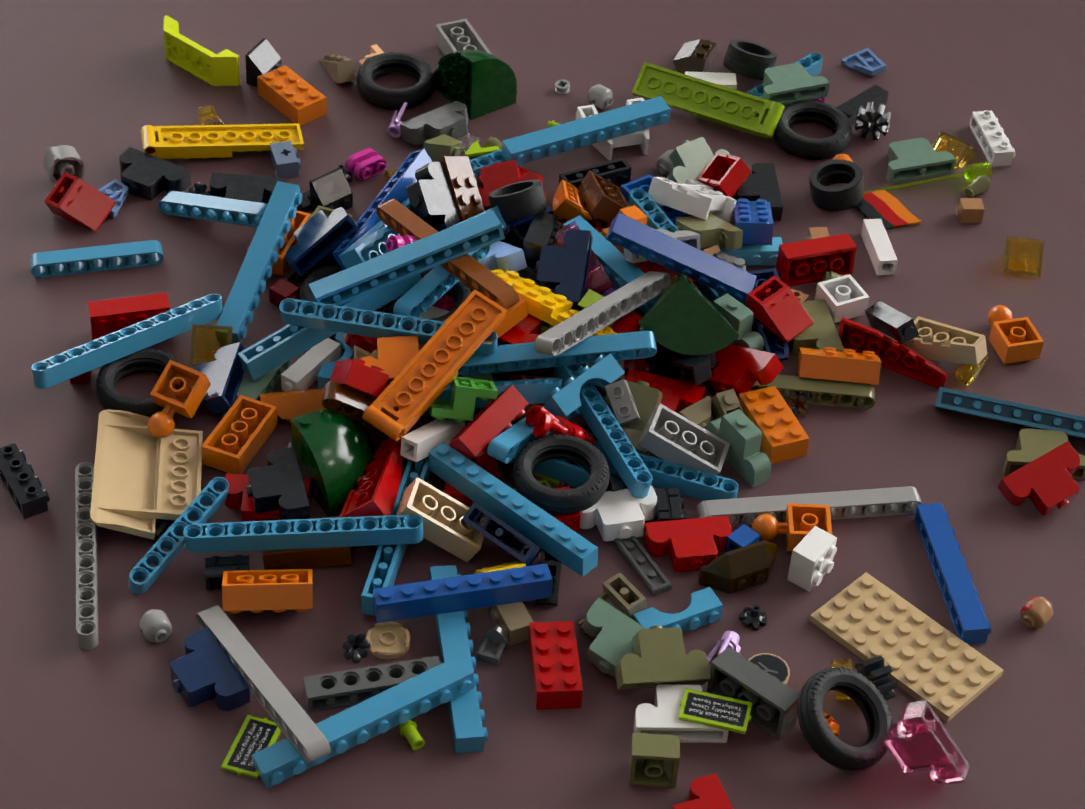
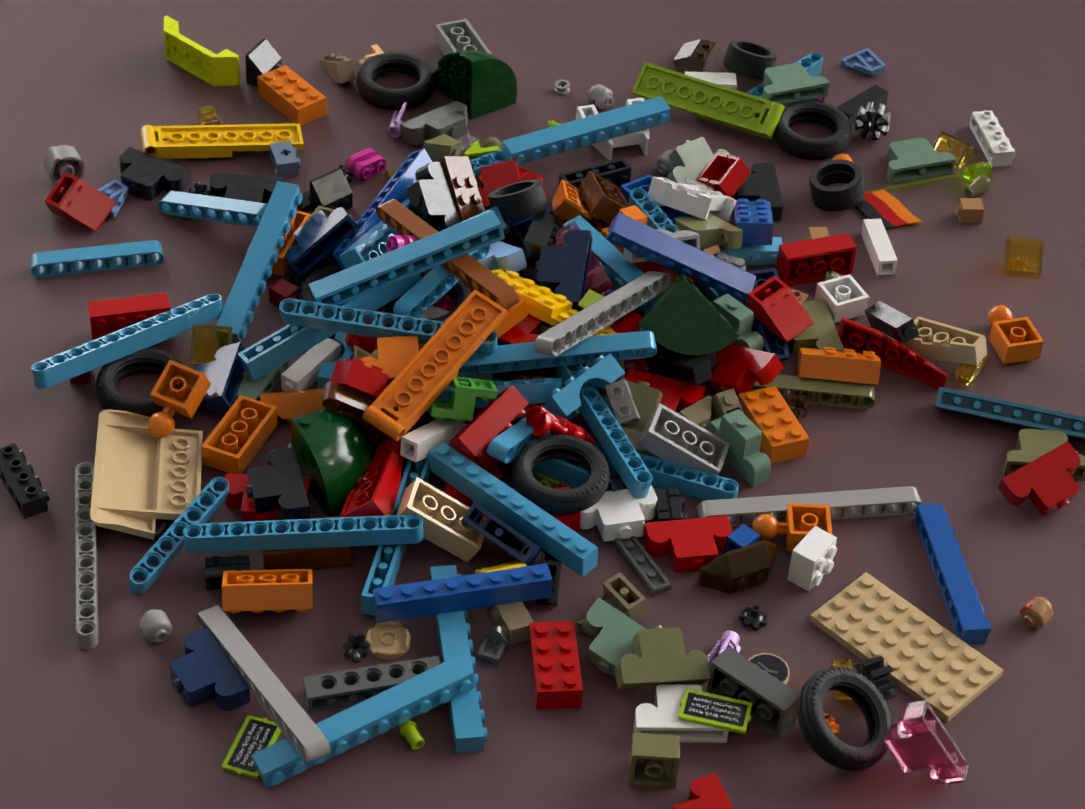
dark azure arch [633,587,723,633] -> none

